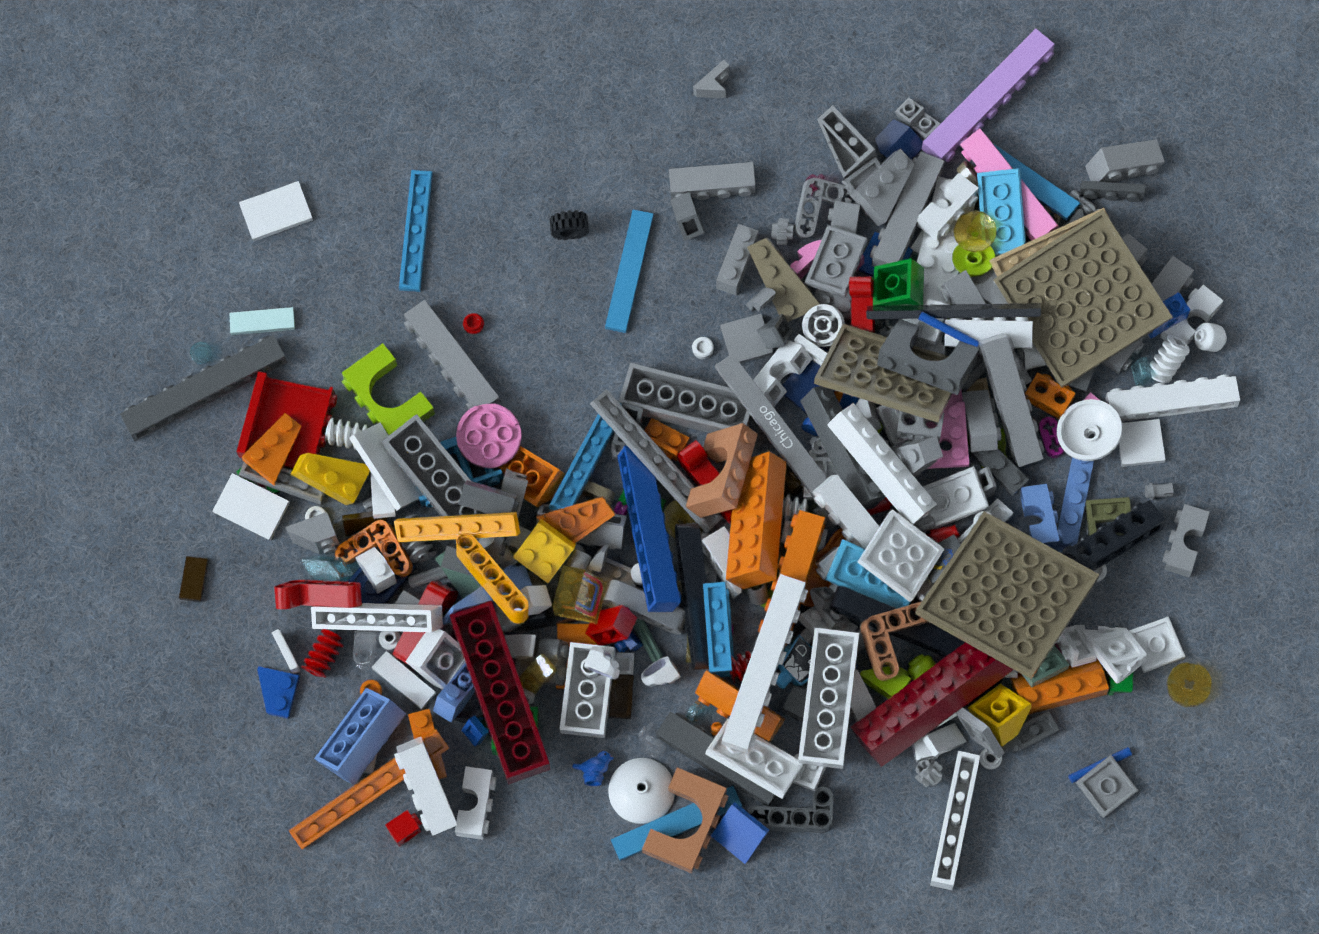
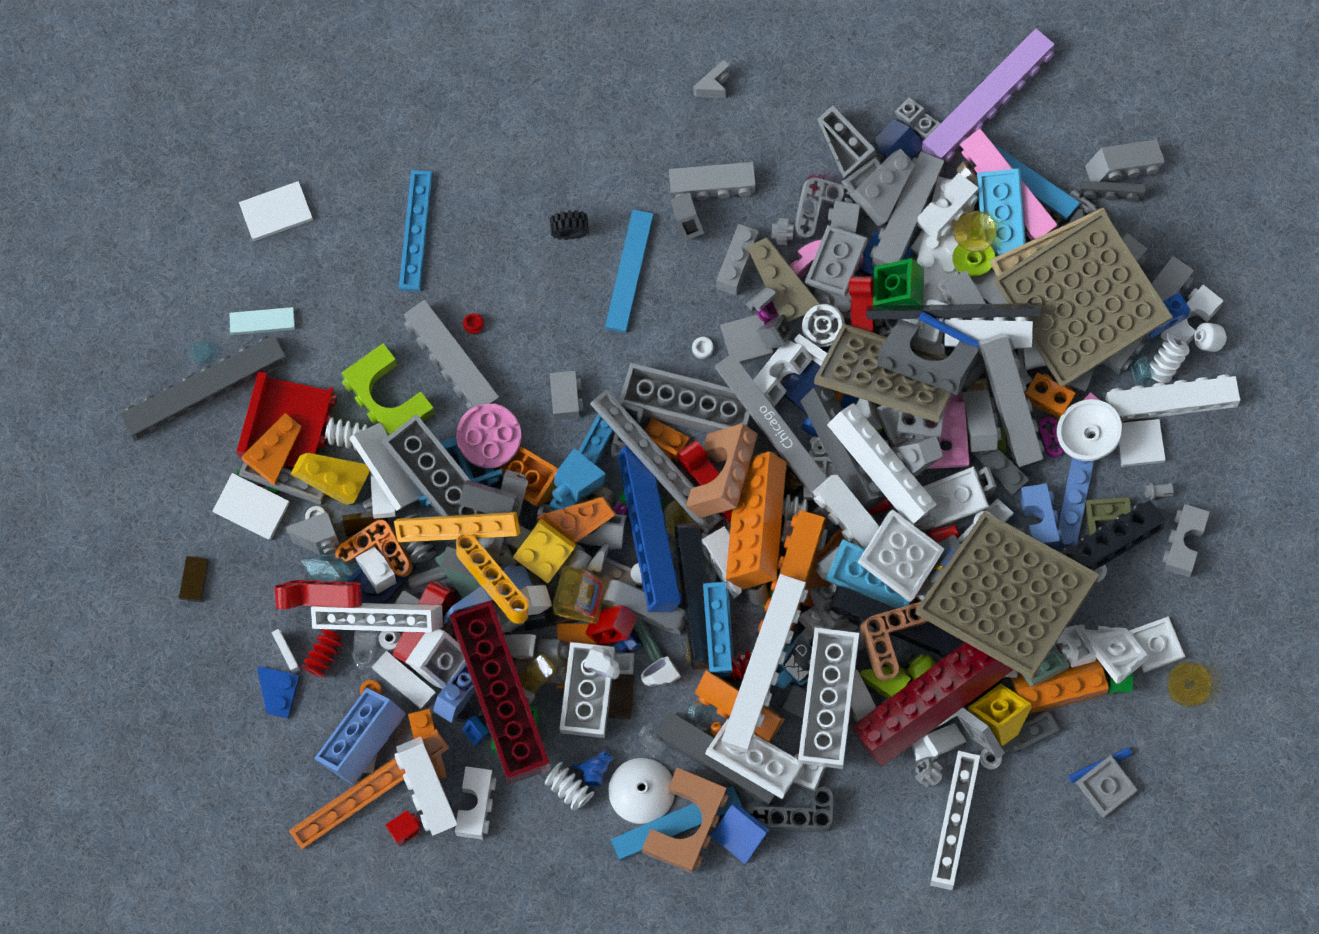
none -> white piece [545,762,595,811]
none -> light grey brick [550,371,583,420]
none -> dark azure torso [552,448,605,502]
none -> magenta bush [757,302,778,323]

